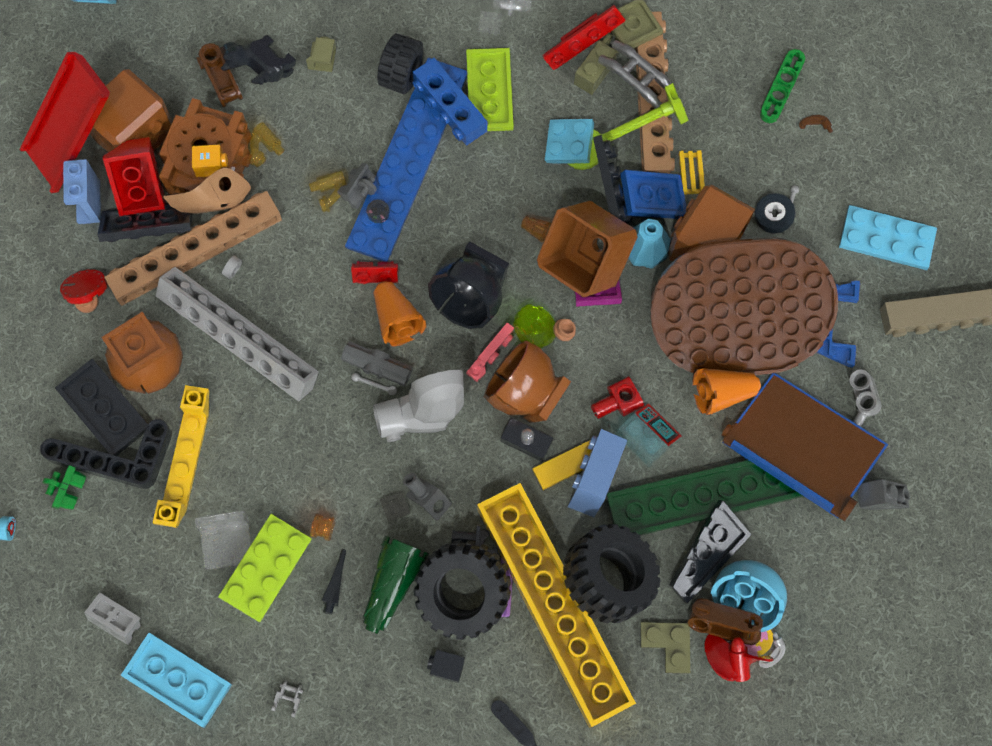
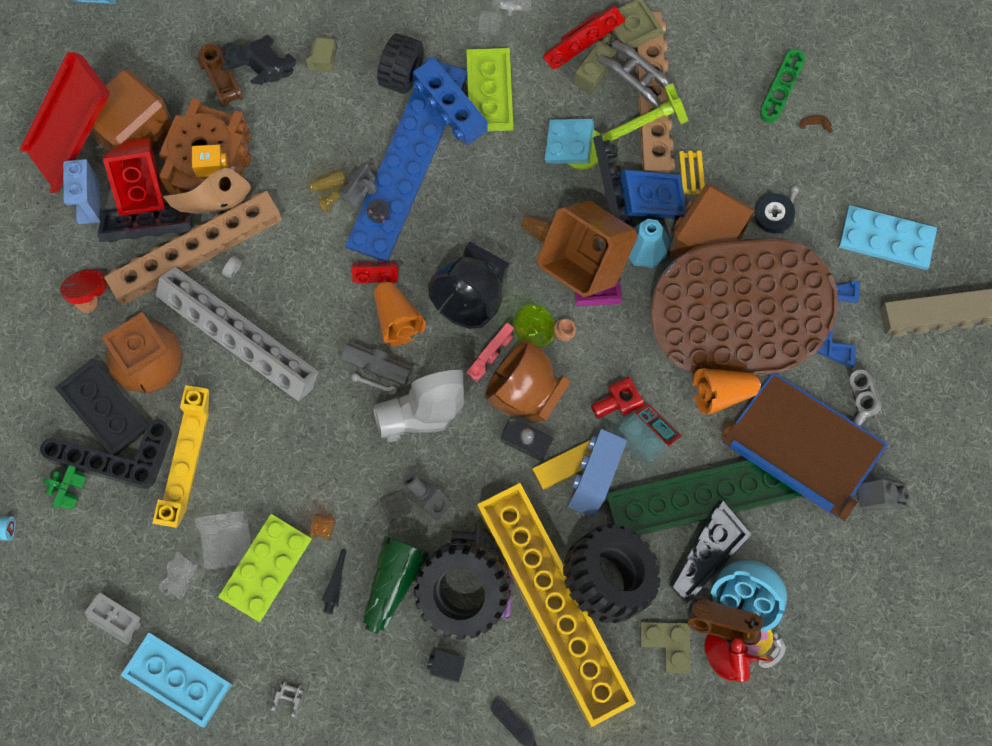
clear yellow plant [250,122,284,167] -> none
none -> clear hips [159,550,199,600]

